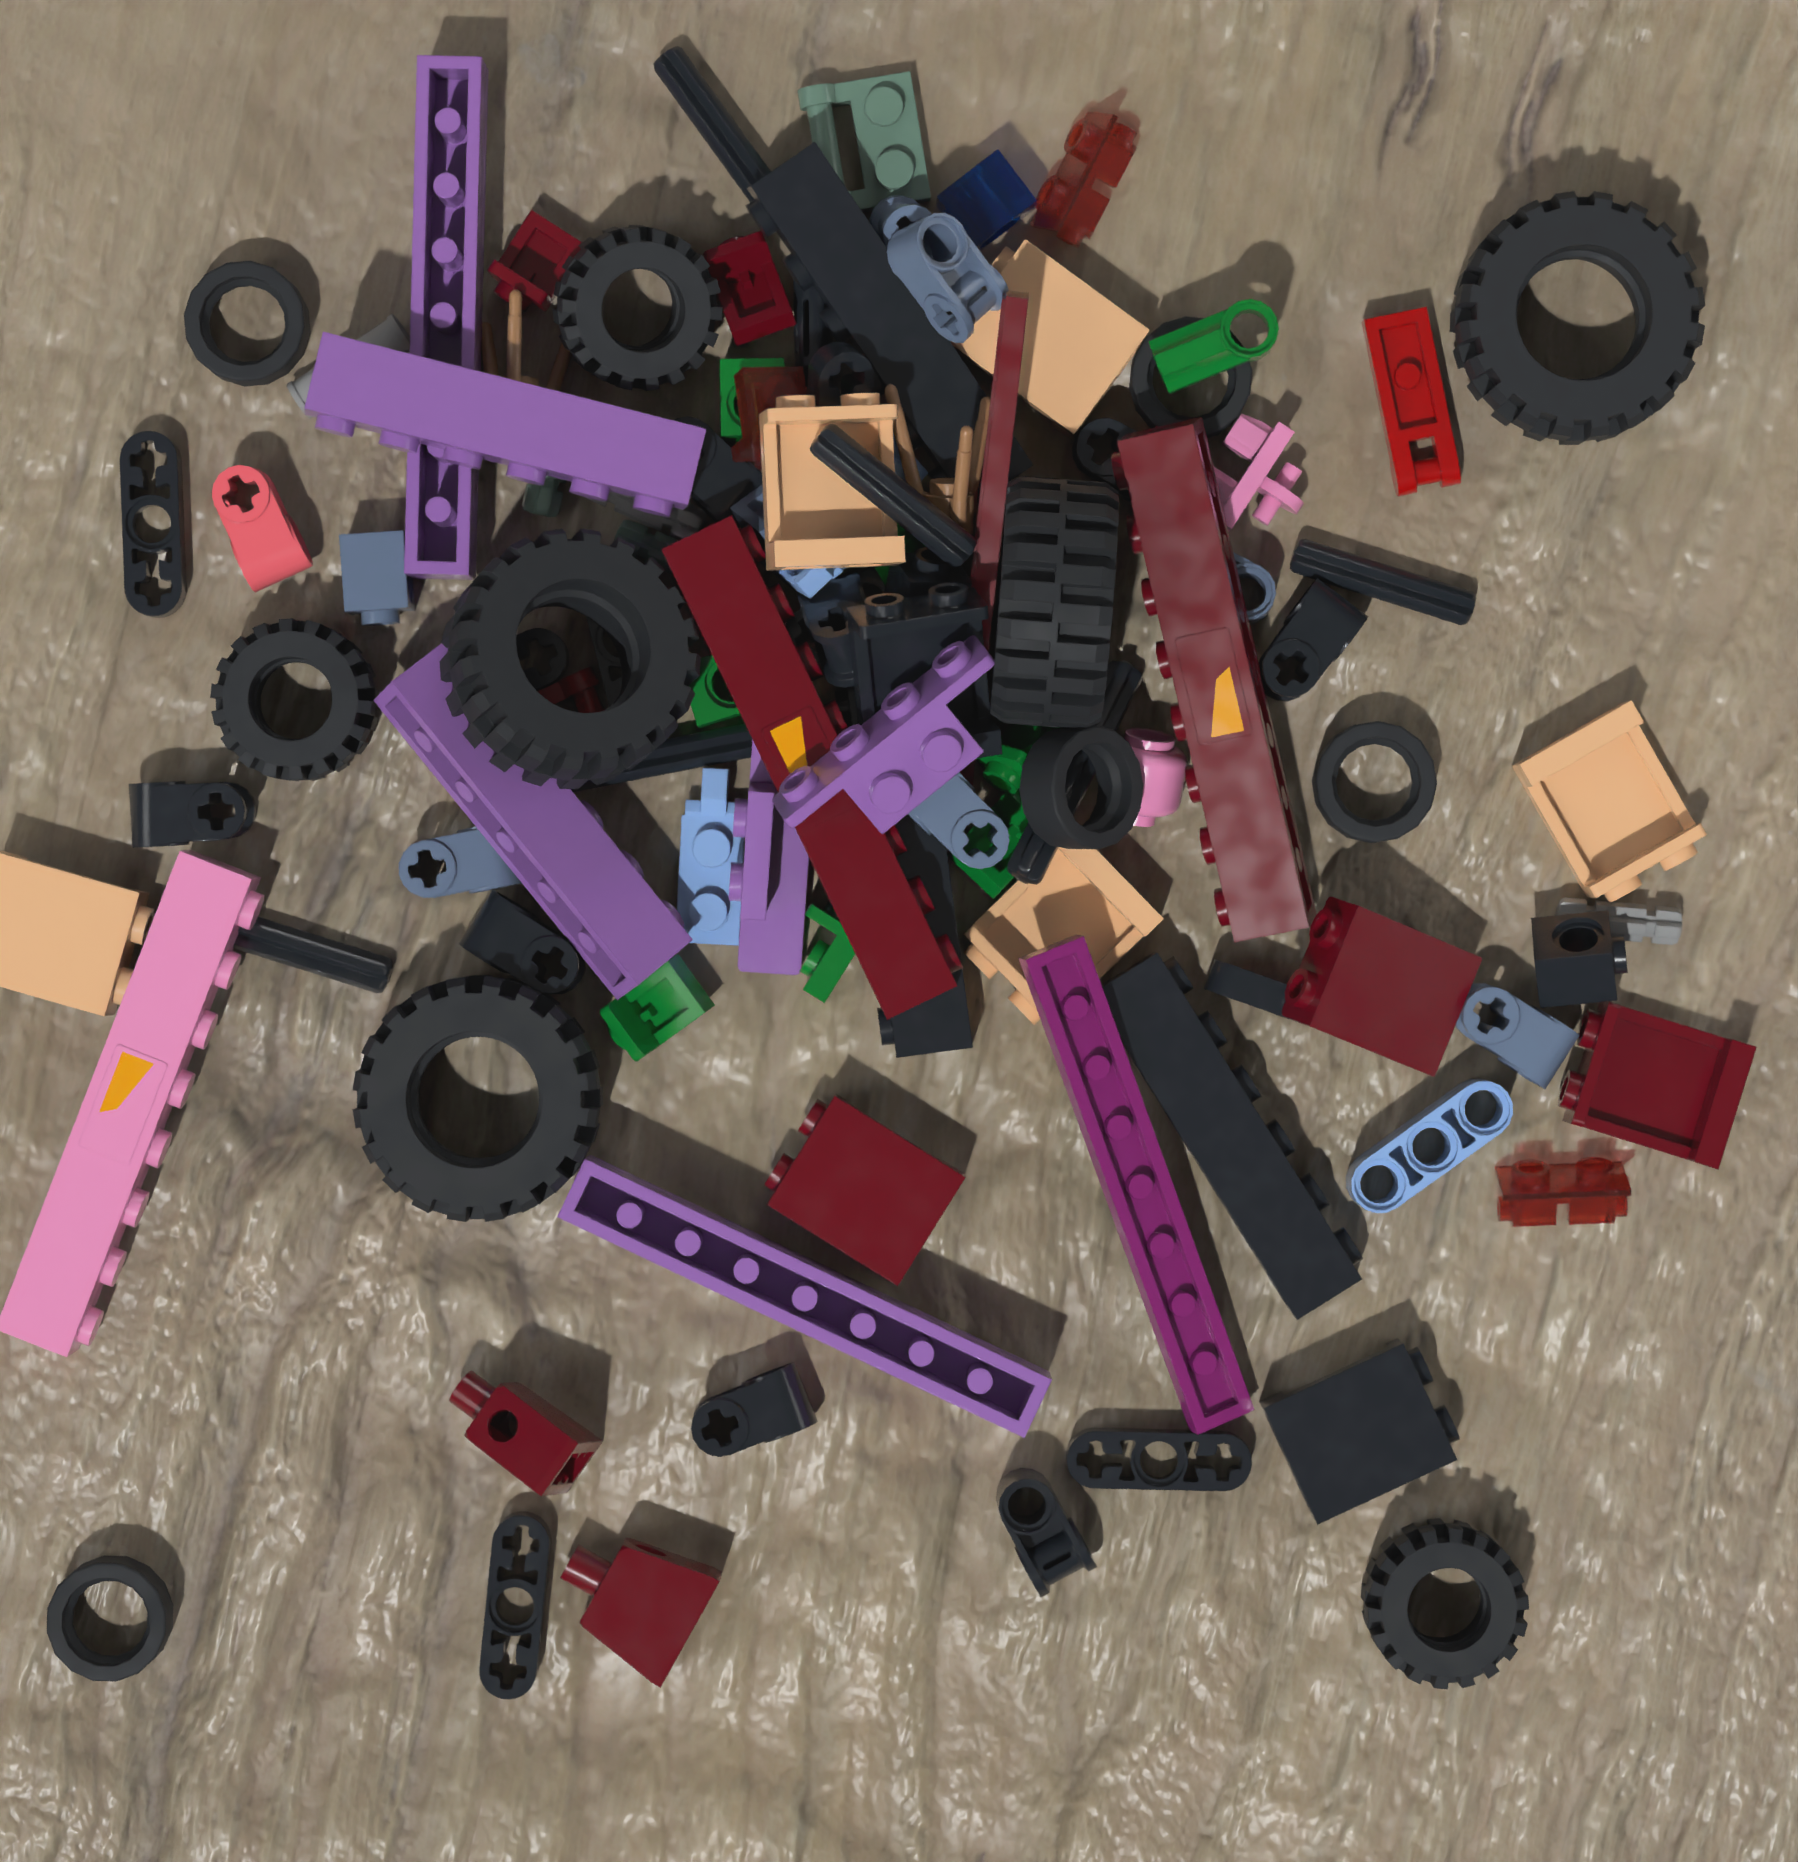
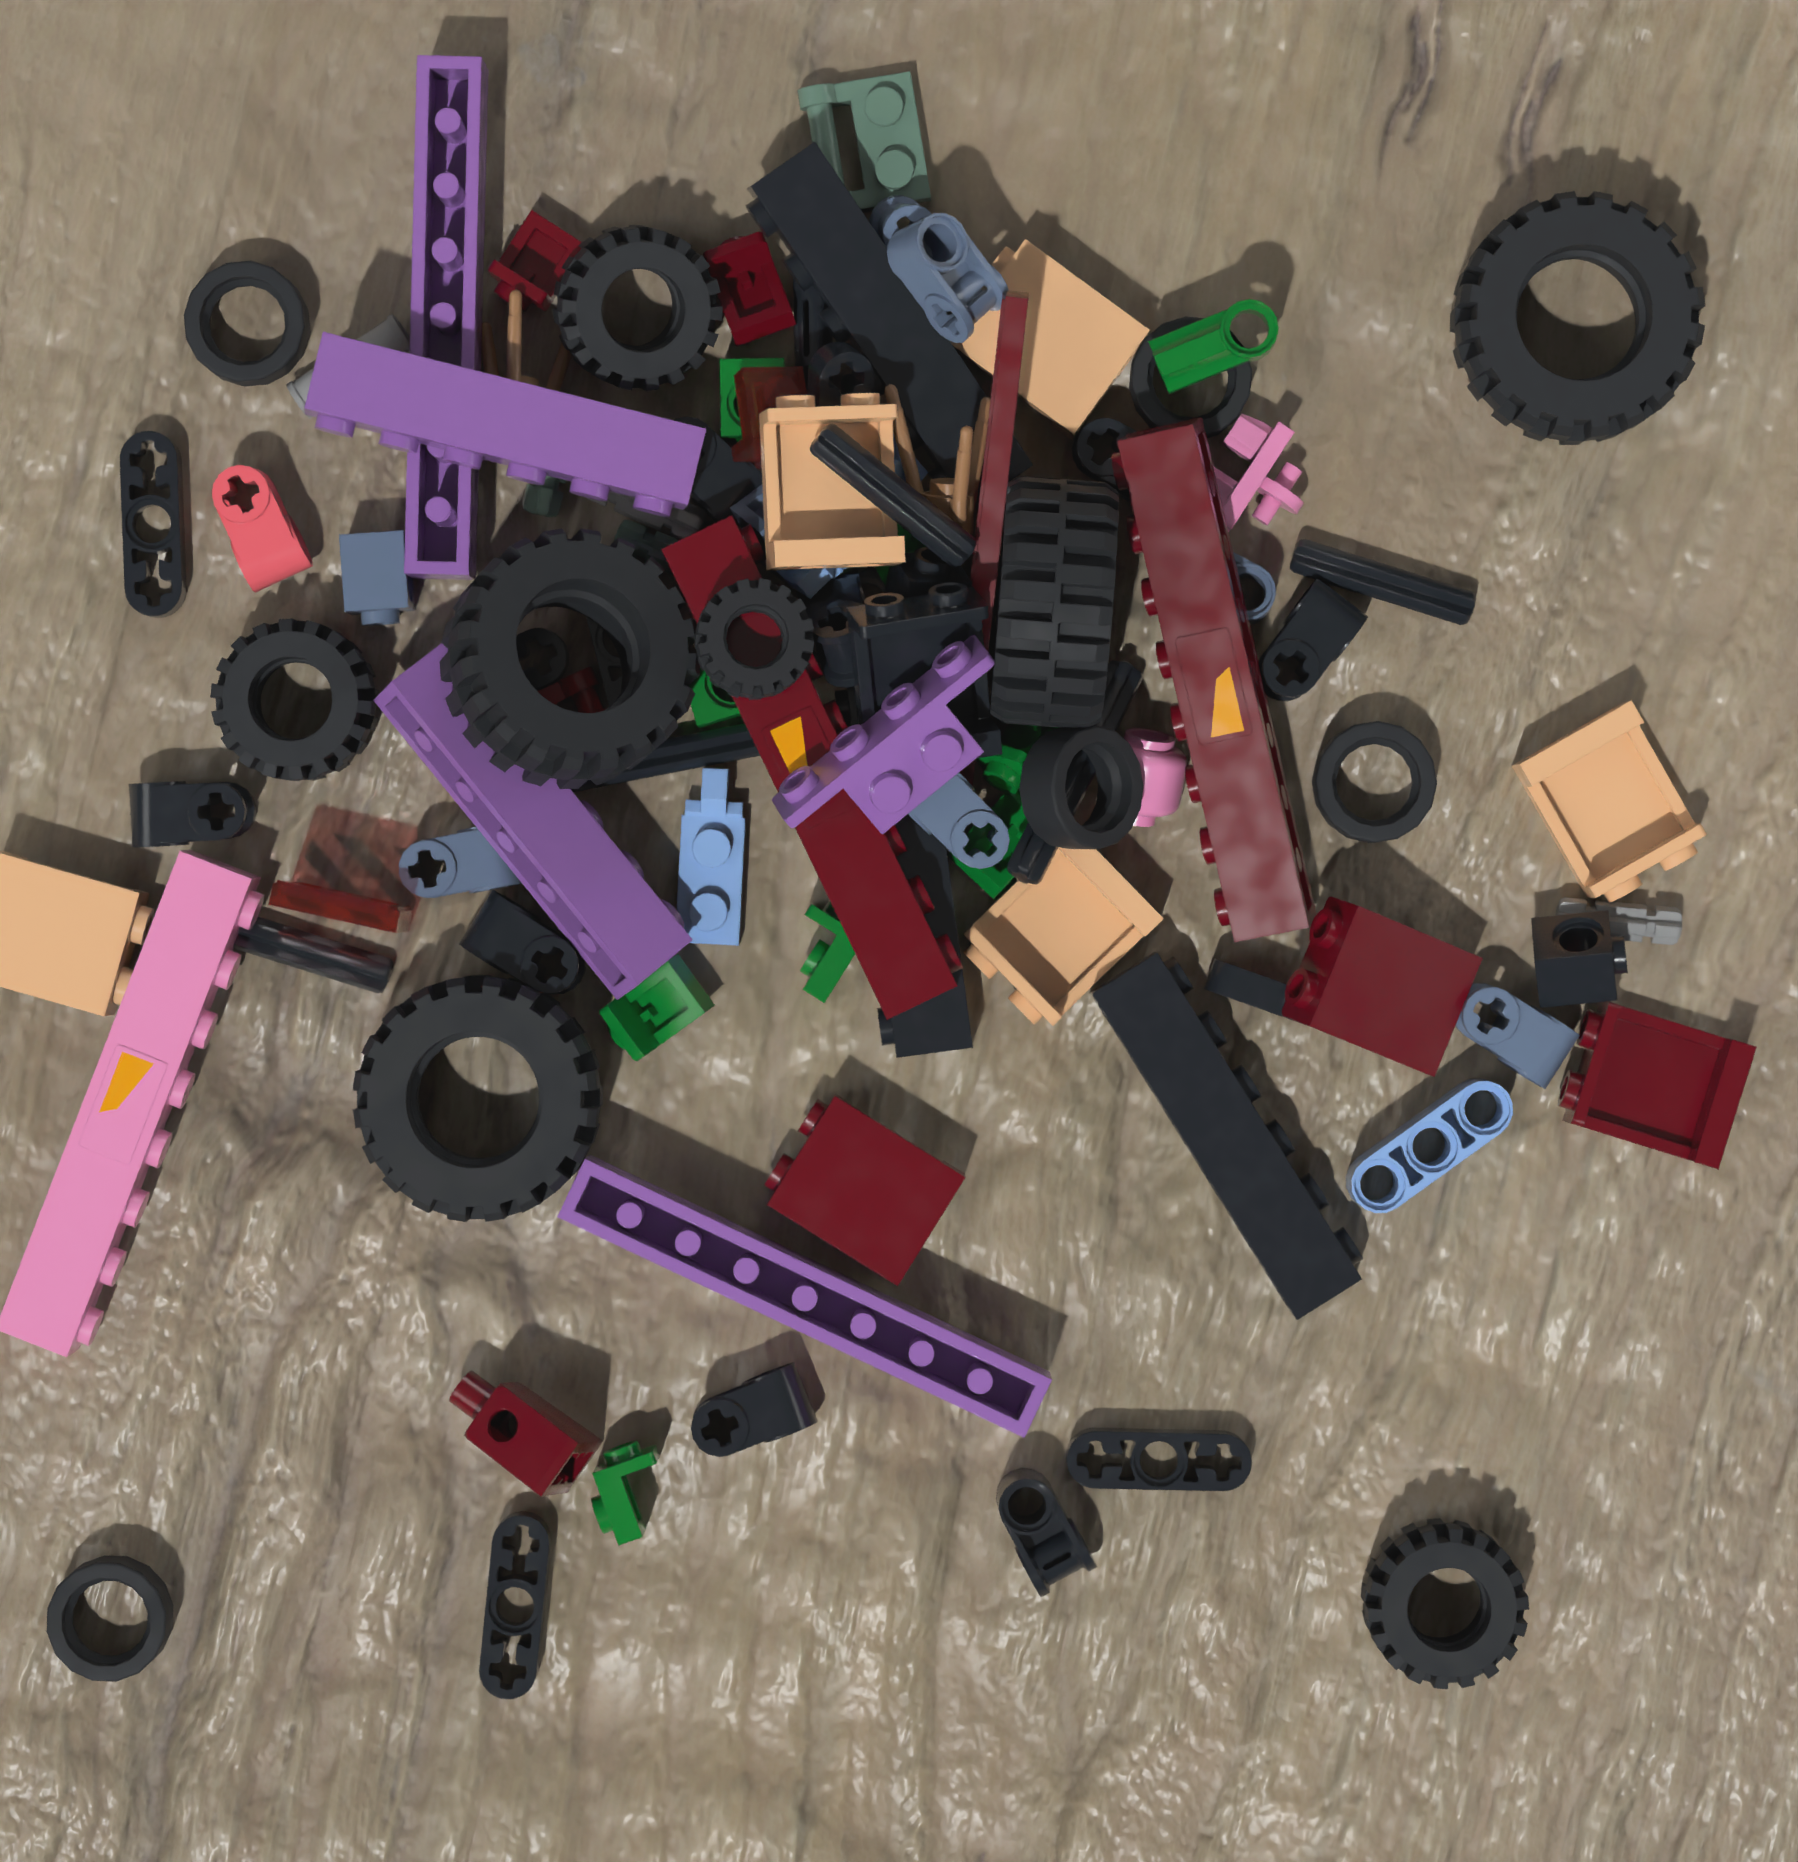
dark red torso [560,1537,722,1688] -> none
black axle [653,46,771,202] -> none
medium lavender bracket [729,739,809,975] -> none
clear blue brick [936,149,1037,251] -> none
magenta plate [1018,934,1255,1435] -> none
clear red hinge [1030,111,1137,248] -> none
black panel [1259,1338,1460,1525] -> none
red plate [1361,306,1461,497] -> none
clear red hinge [1495,1157,1631,1228] -> none
none -> clear red tile [268,880,414,933]
none -> green bracket [591,1440,660,1546]
none -> black tyre [695,578,814,700]

